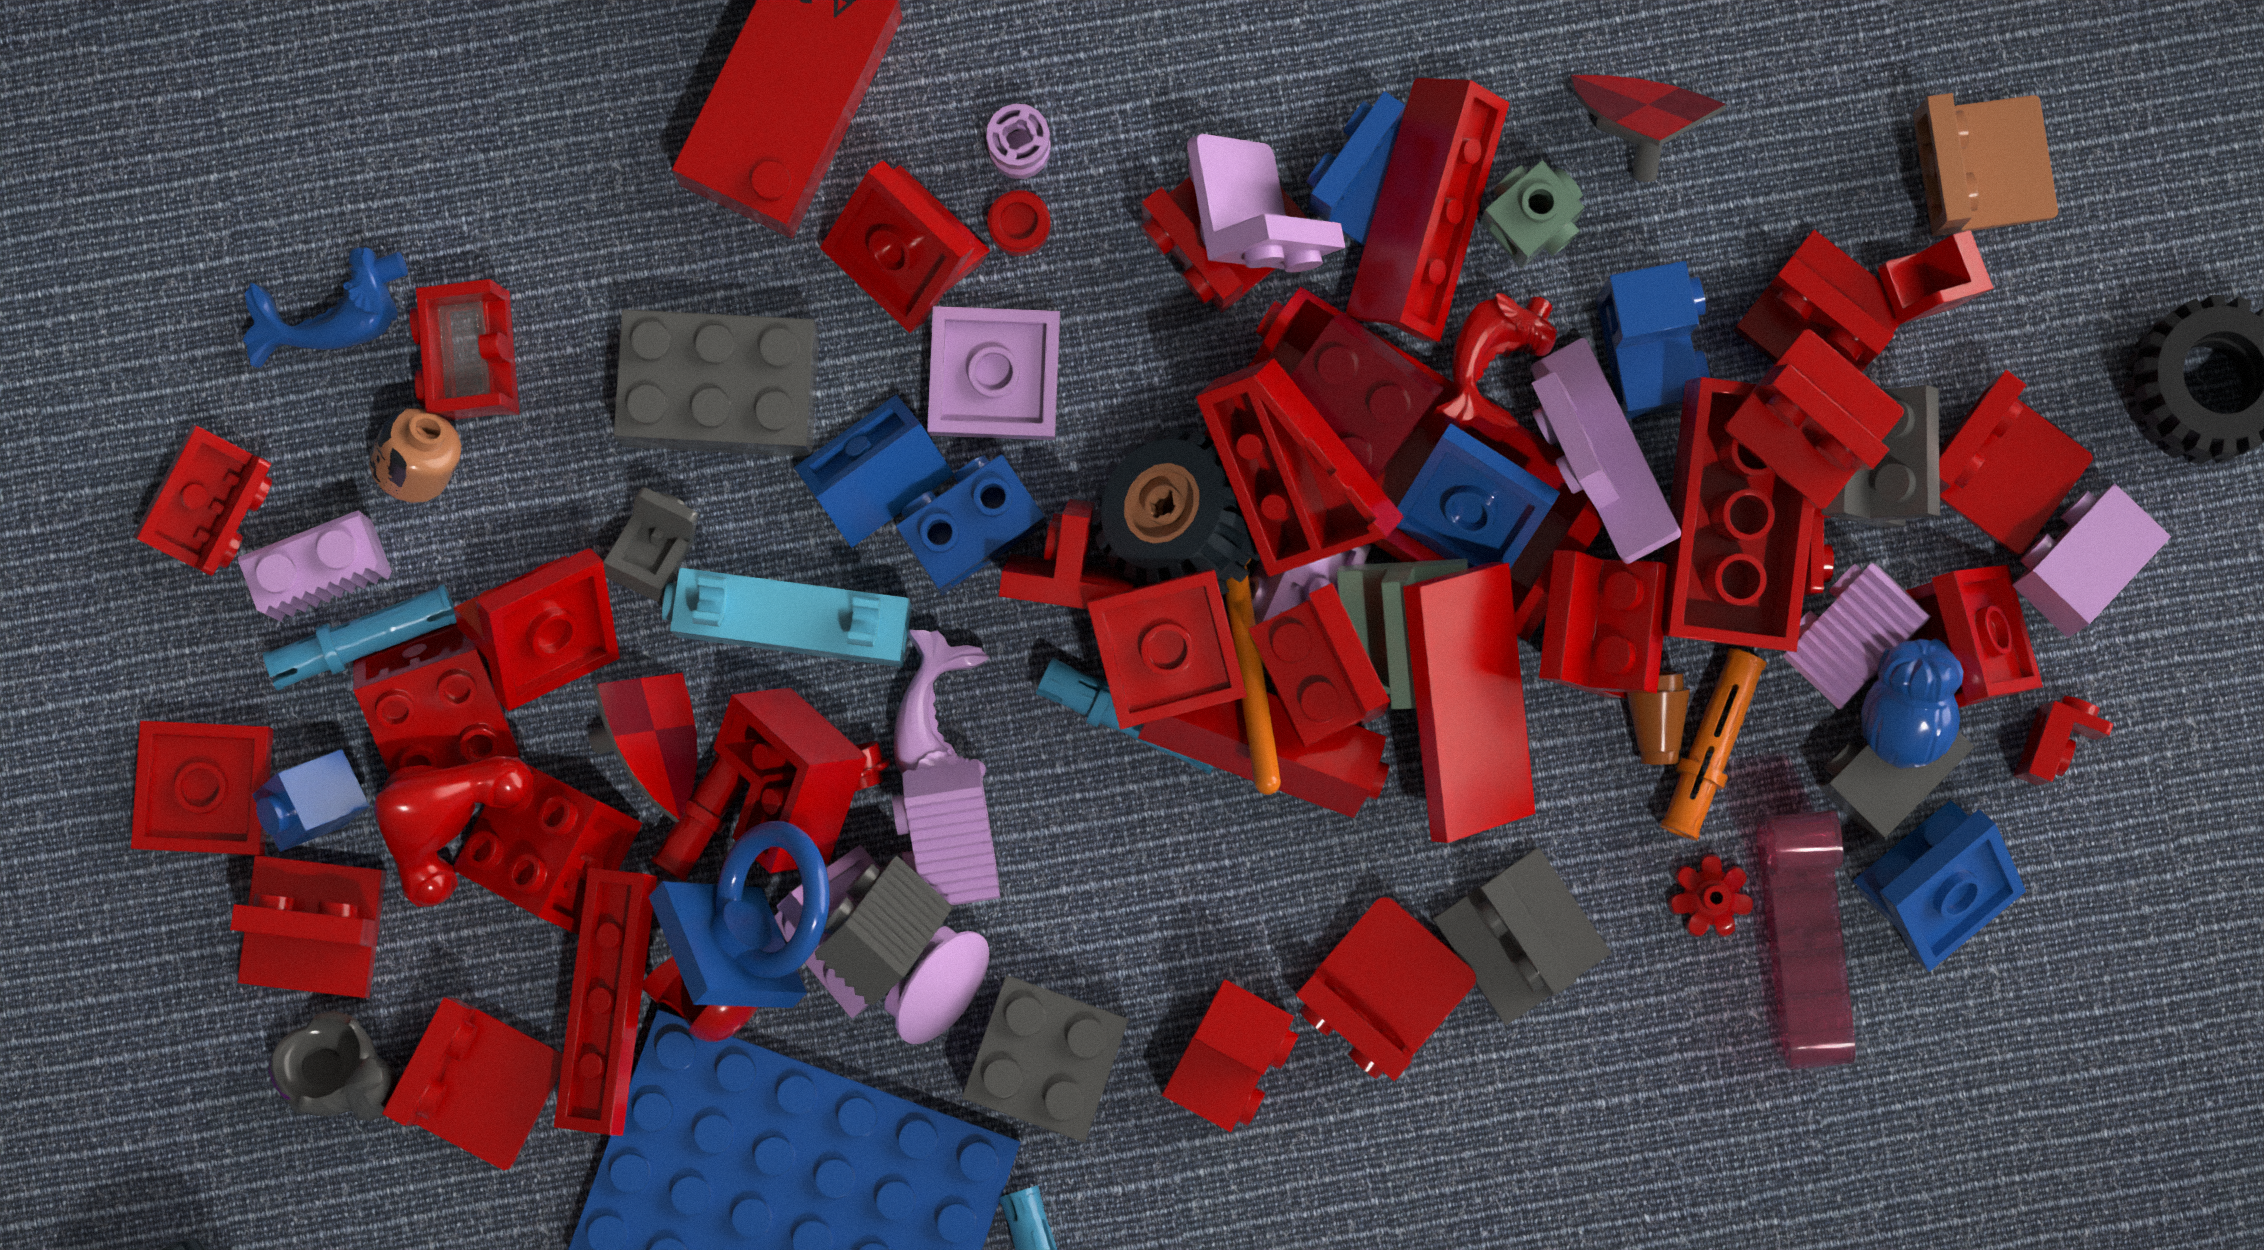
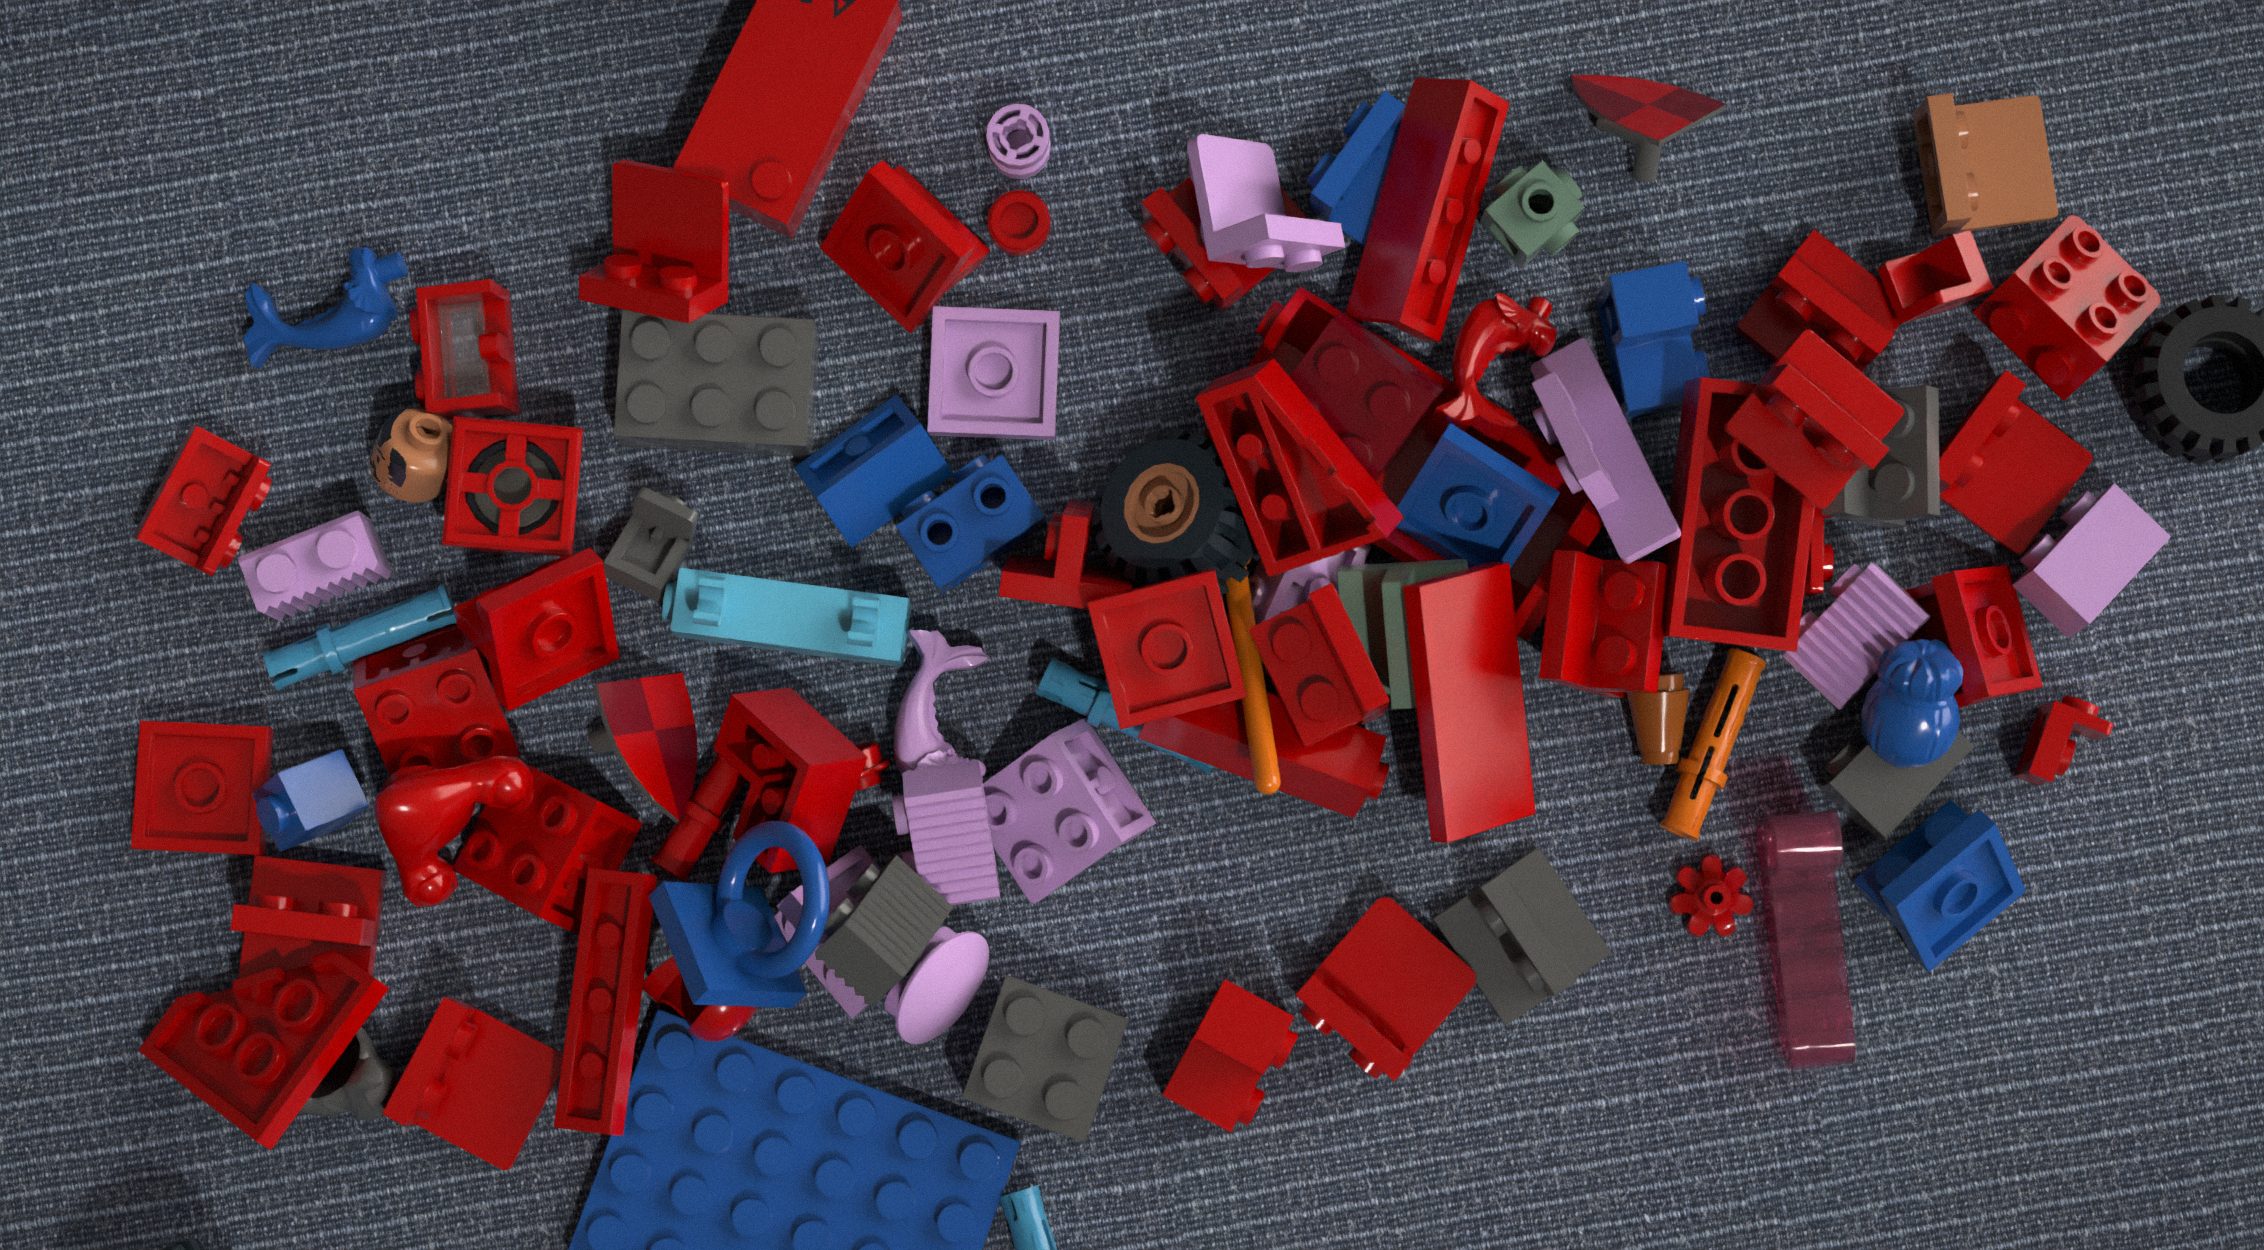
none -> red plate [138,949,389,1150]
none -> red piece [442,416,584,558]
none -> red bracket [579,159,729,324]
none -> lavender bracket [983,717,1156,903]
none -> red bracket [1973,215,2161,401]

